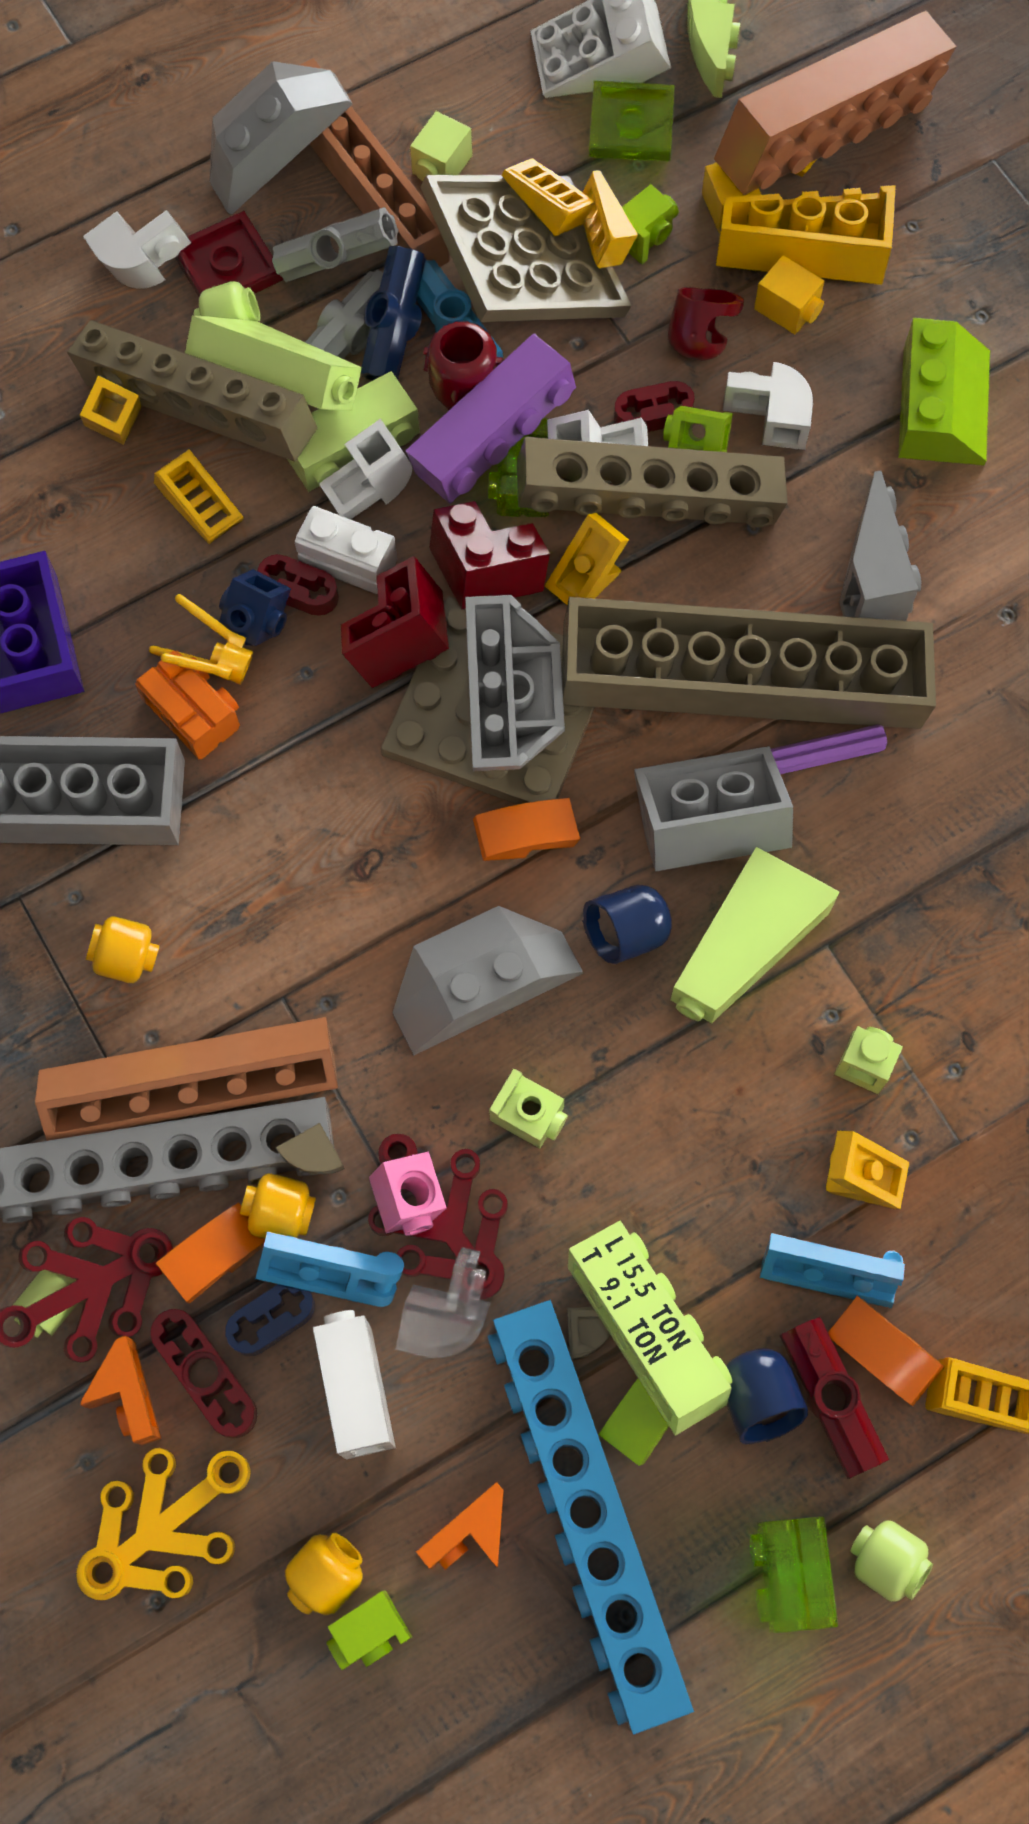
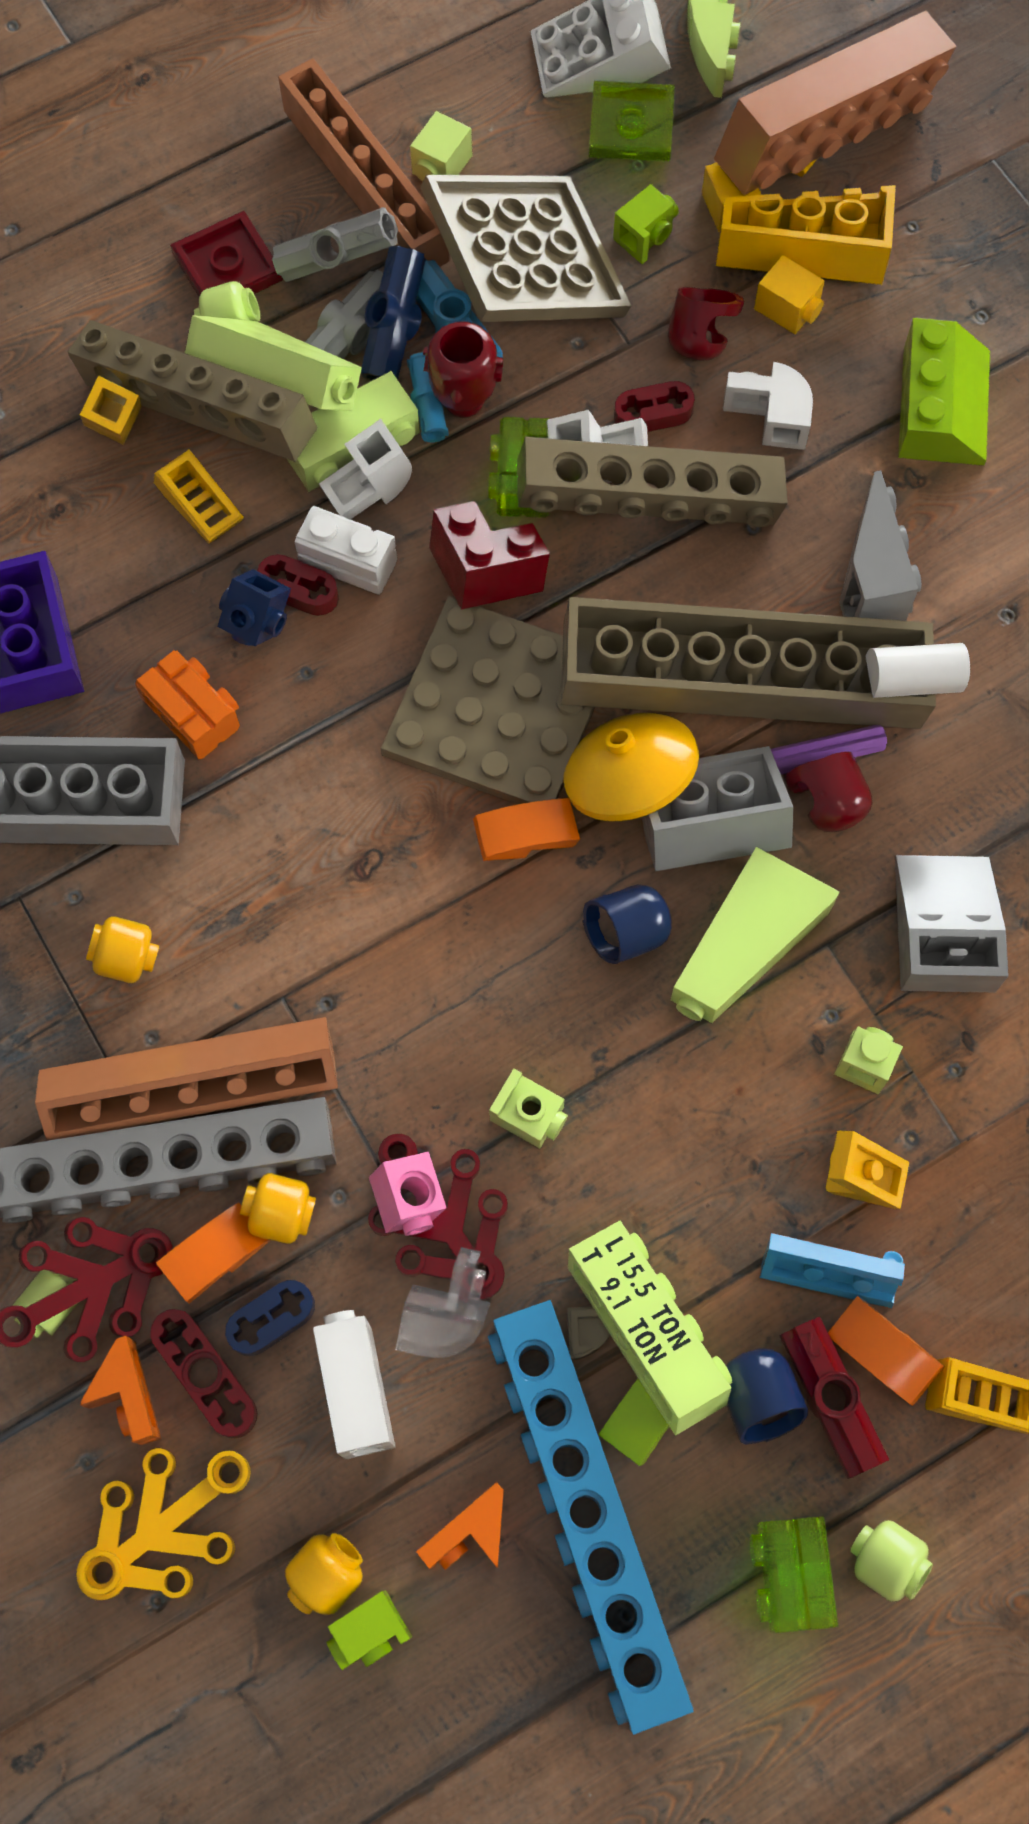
white brick [83,210,191,288] -> none
yellow plant [149,594,254,685] -> none
light grey wedge [210,61,353,215] -> none
dark azure plate [255,1232,404,1307] -> none
dark tan tile [276,1123,345,1175] -> none
dark red brick [341,556,449,688] -> none
light grey wedge [393,906,583,1056] -> none
medium lavender brick [406,333,576,504] -> none
light grey wedge [465,595,565,771] -> none
yellow slope [501,158,594,237] -> none
yellow slope [545,513,629,605] -> none
yellow slope [583,170,638,268] -> none
lime brick [663,406,733,452] -> none
none -> dark azure pin [407,352,449,442]
none -> yellow dish [563,713,699,821]
none -> dark red helmet [784,752,873,832]
none -> white brick [866,643,970,698]
none -> light grey slope [895,855,1009,993]

